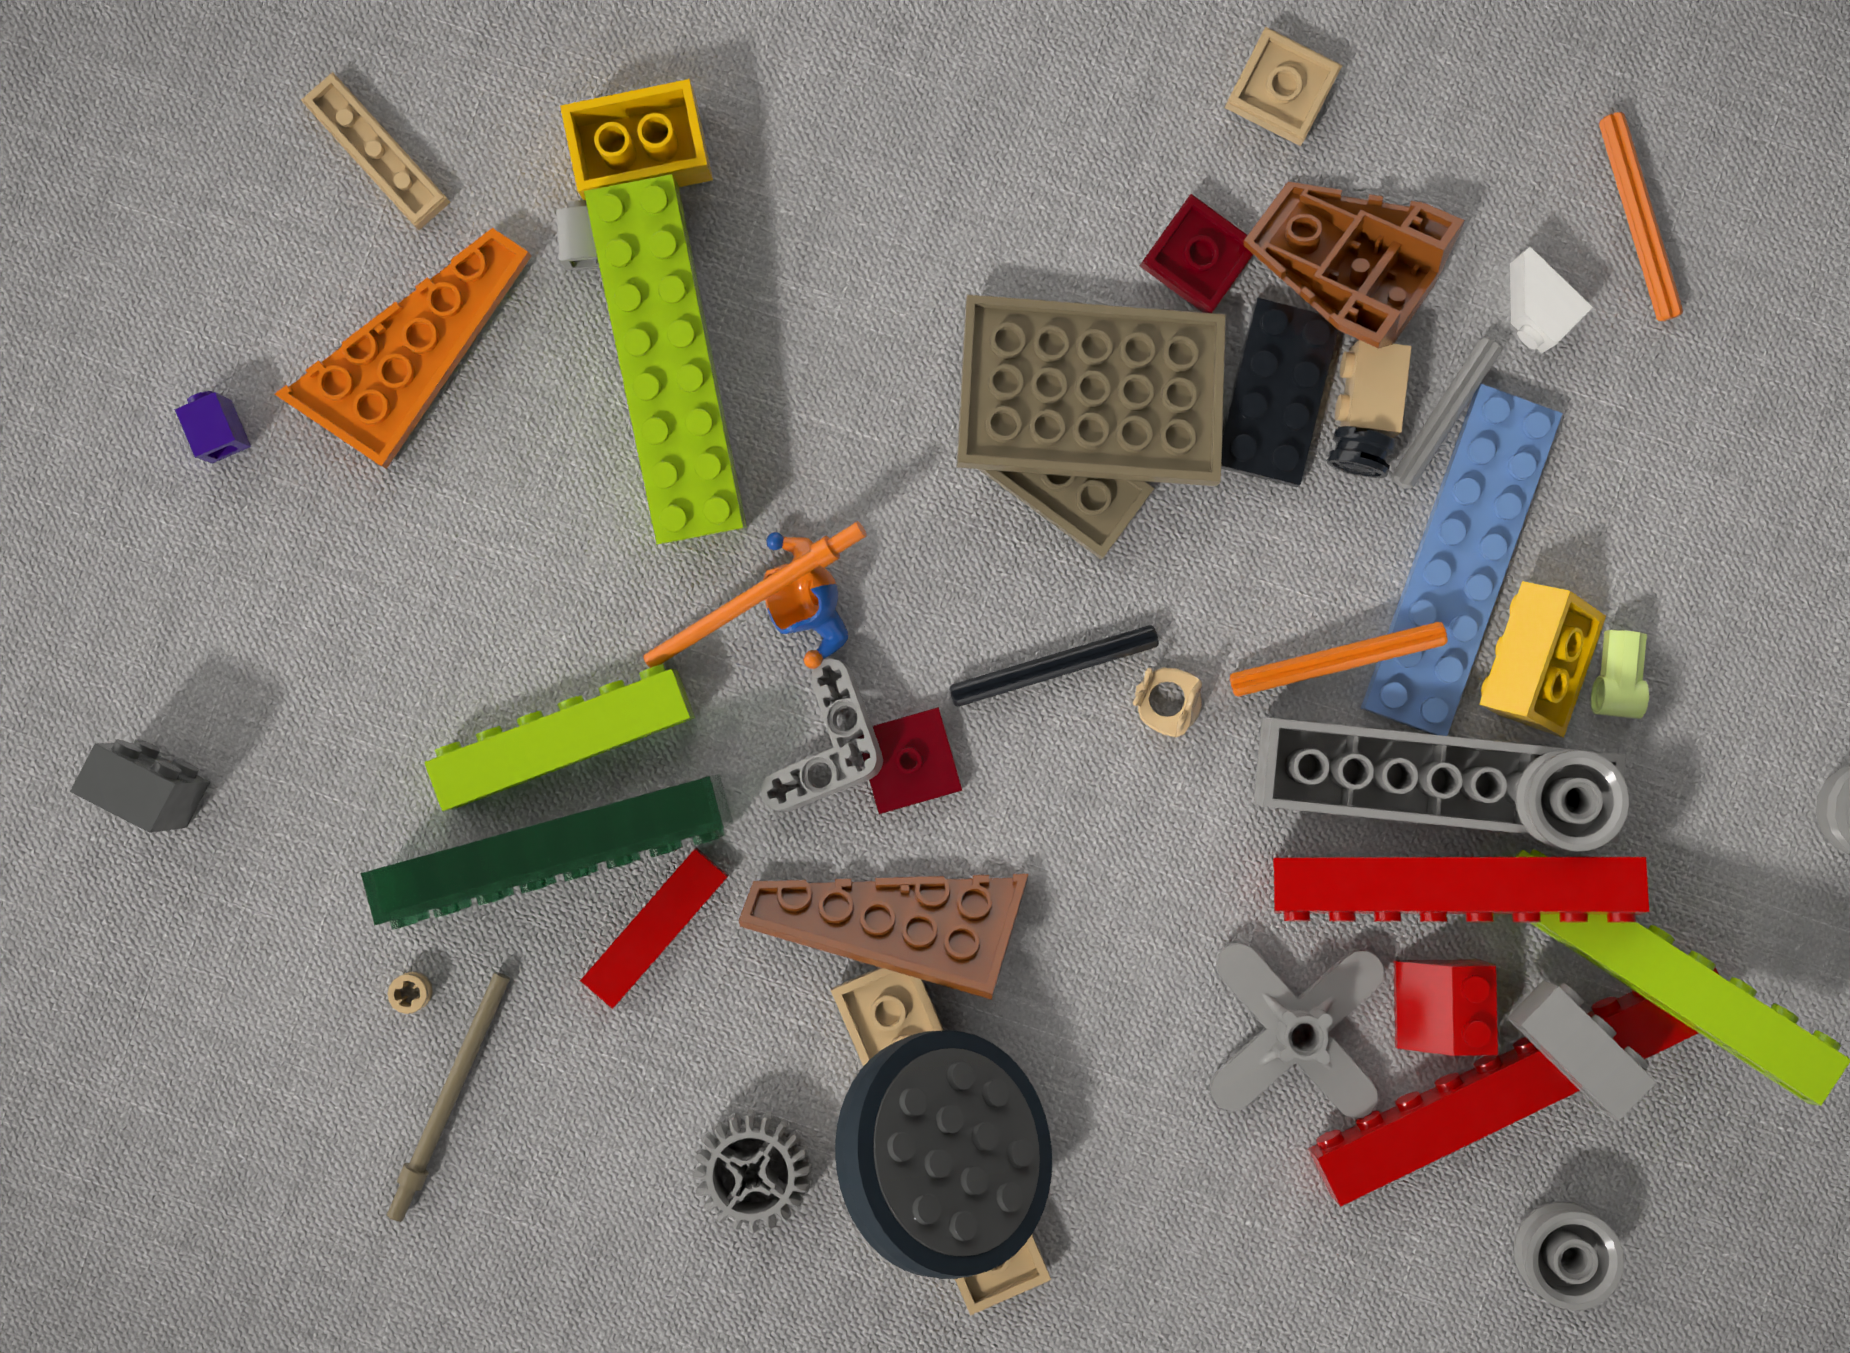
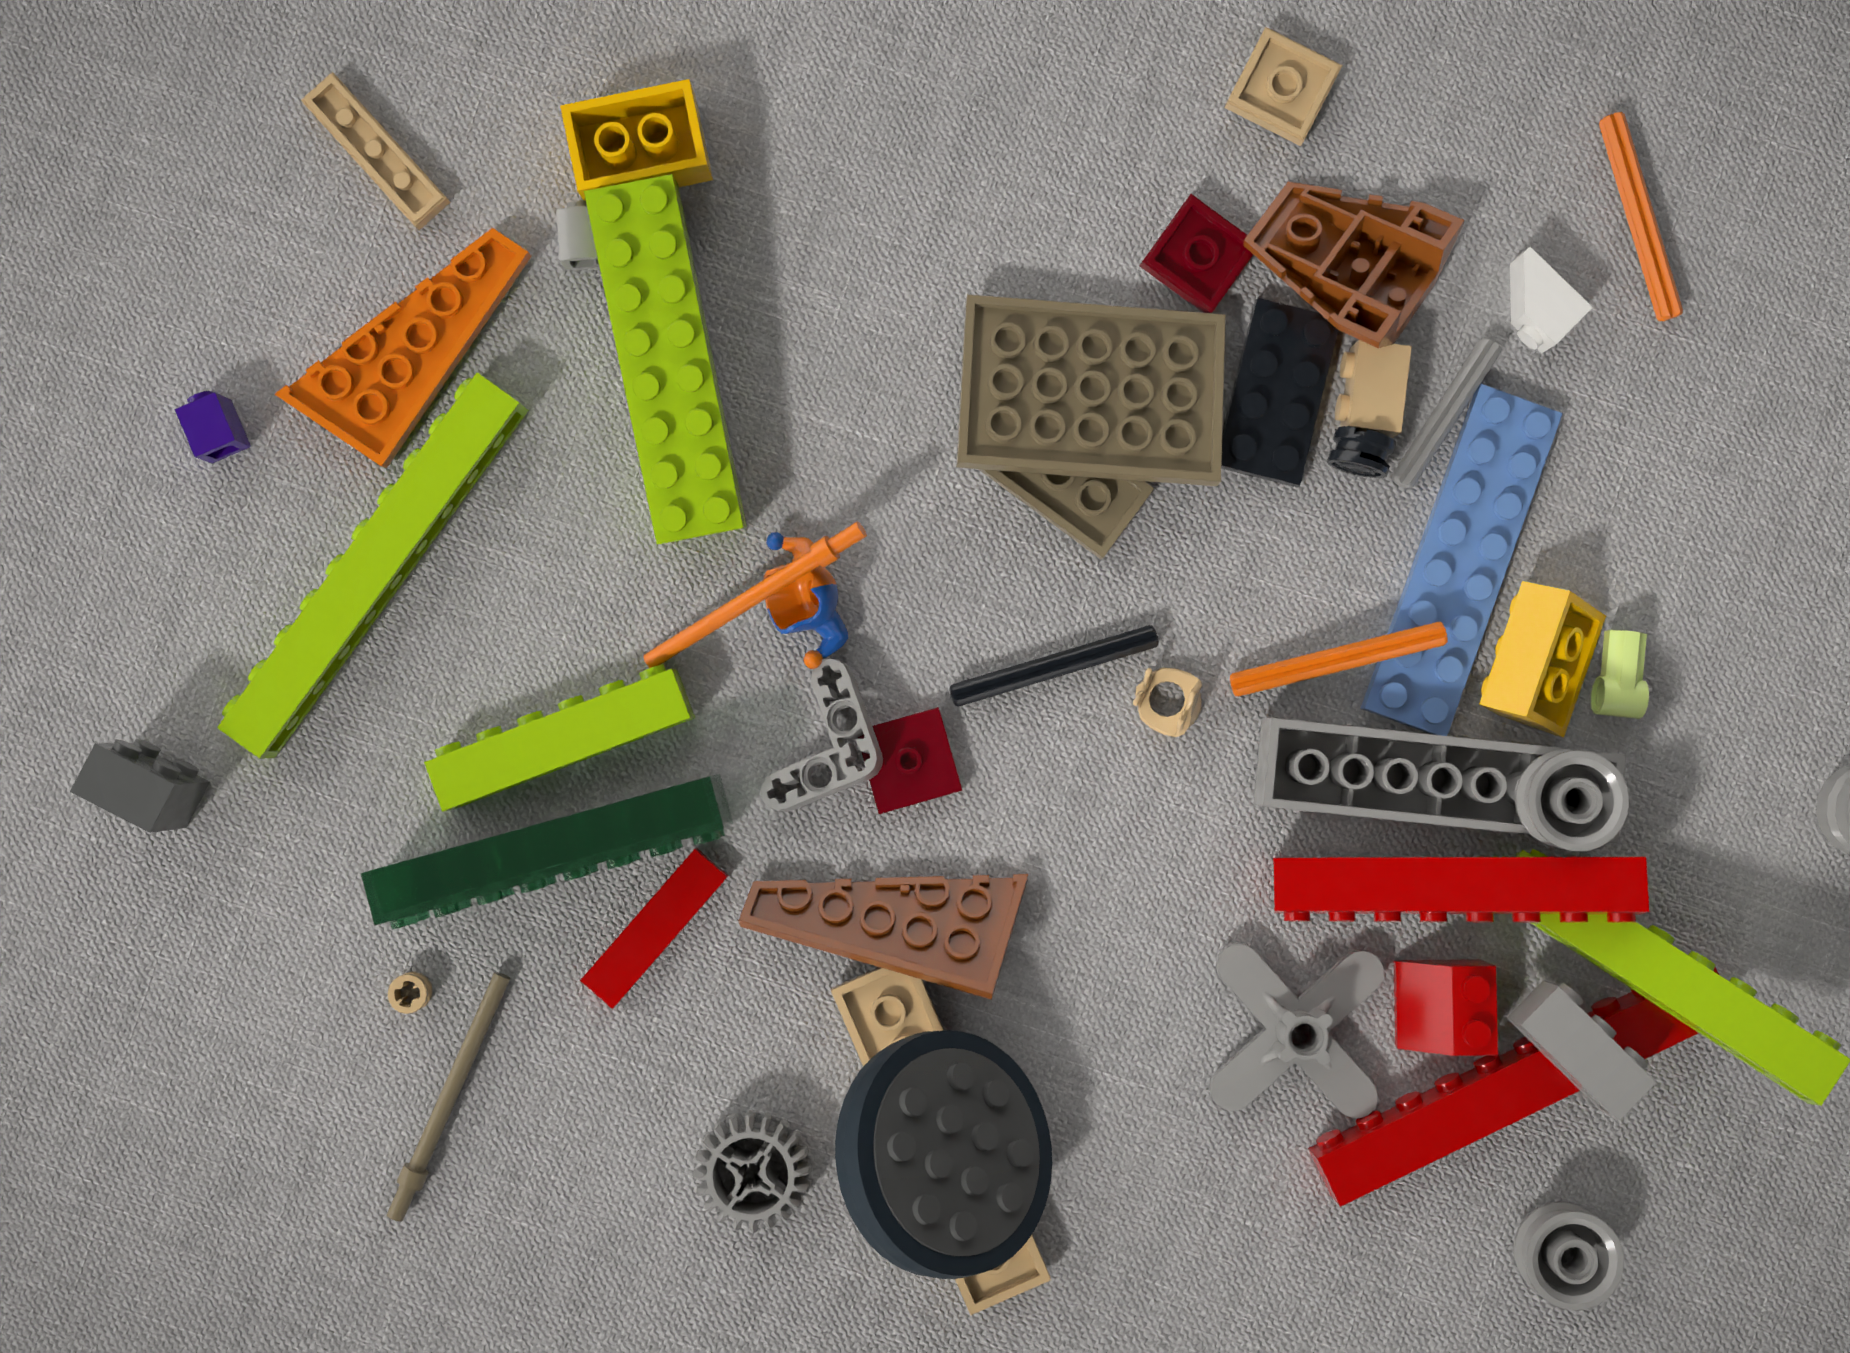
none -> lime brick [217,372,529,759]

